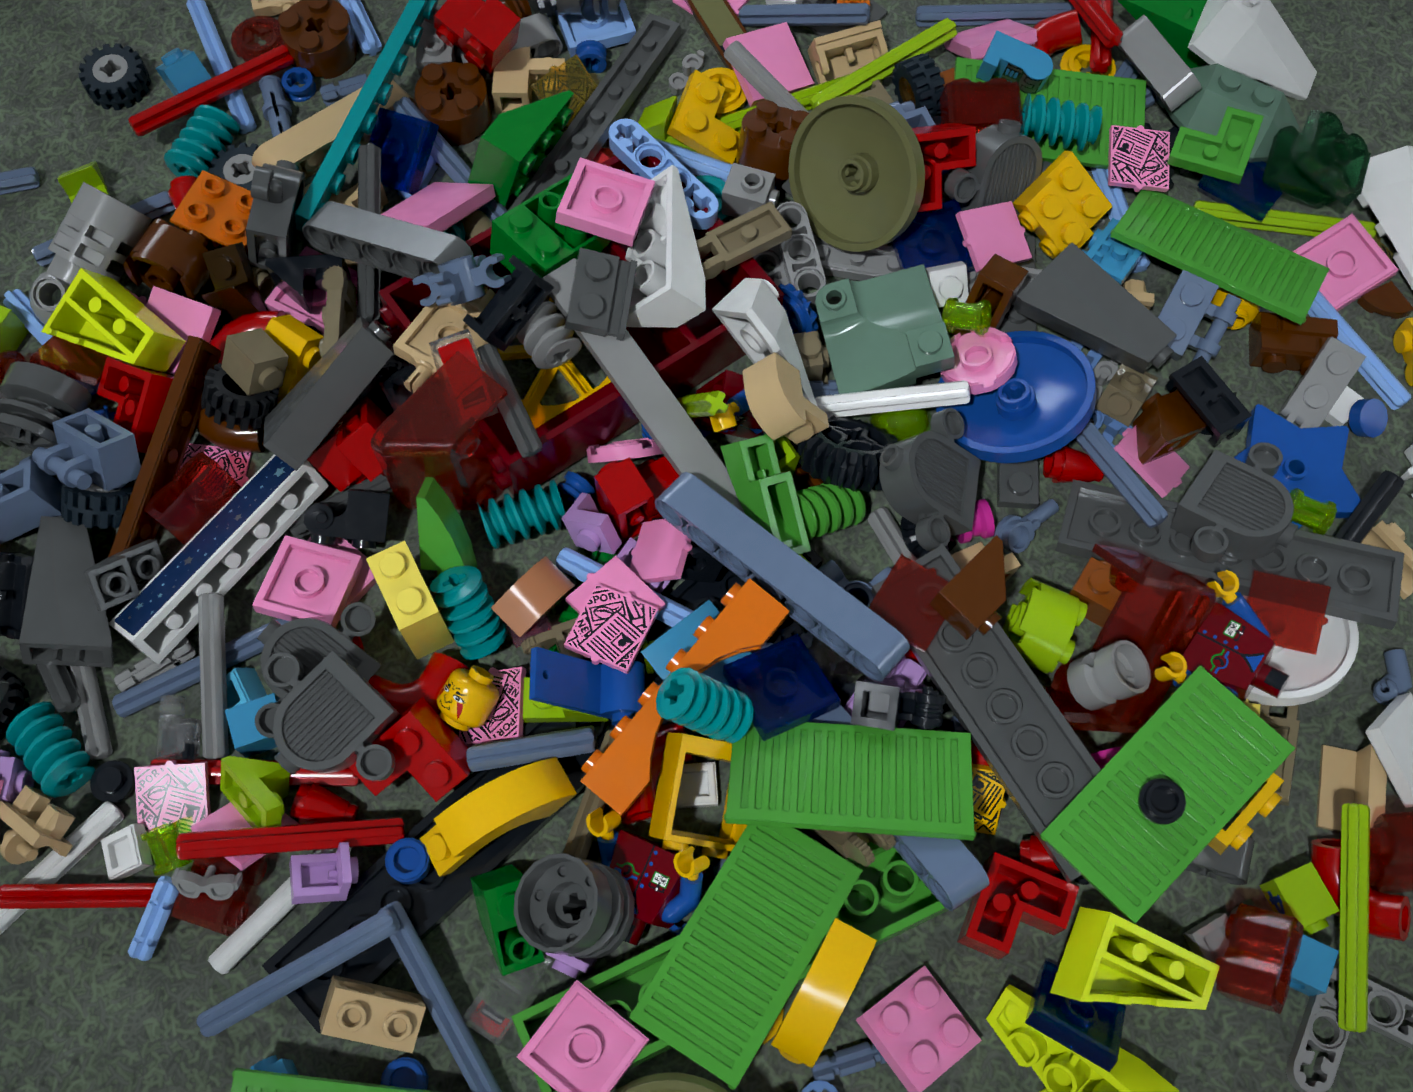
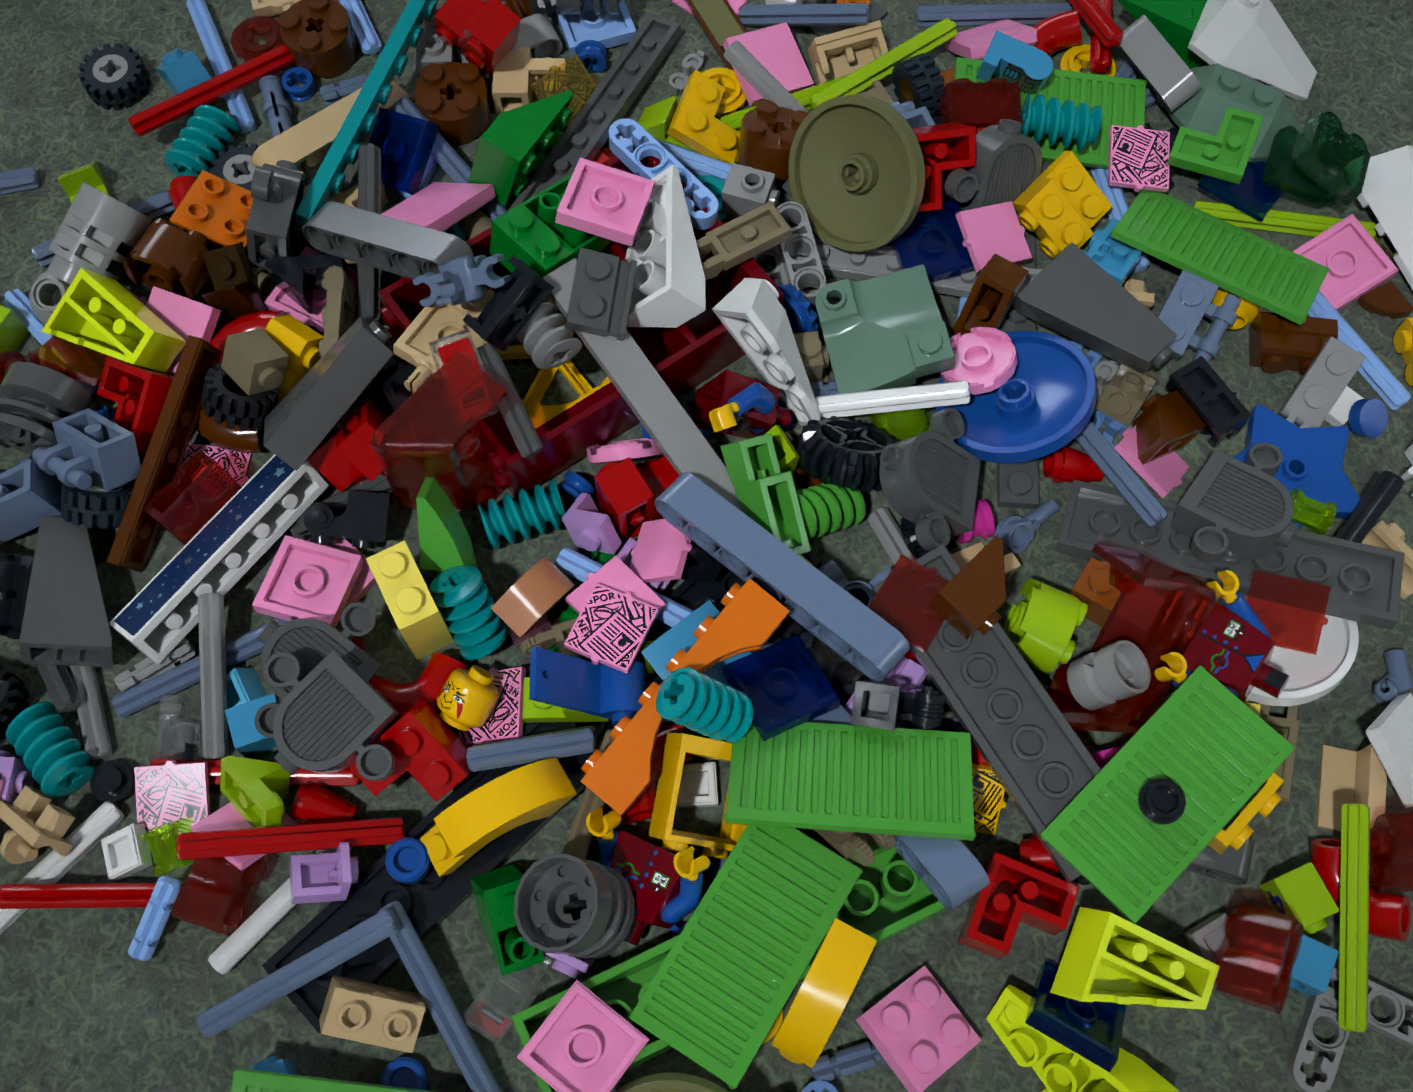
dark grey slope [84,539,165,611] -> none
light grey piece [171,865,243,901] -> none
lime axle [676,390,729,418] -> none
tan brick [743,352,829,444] -> none
white plate [925,261,969,307] -> none
clear neon green bush [942,297,991,335] -> none

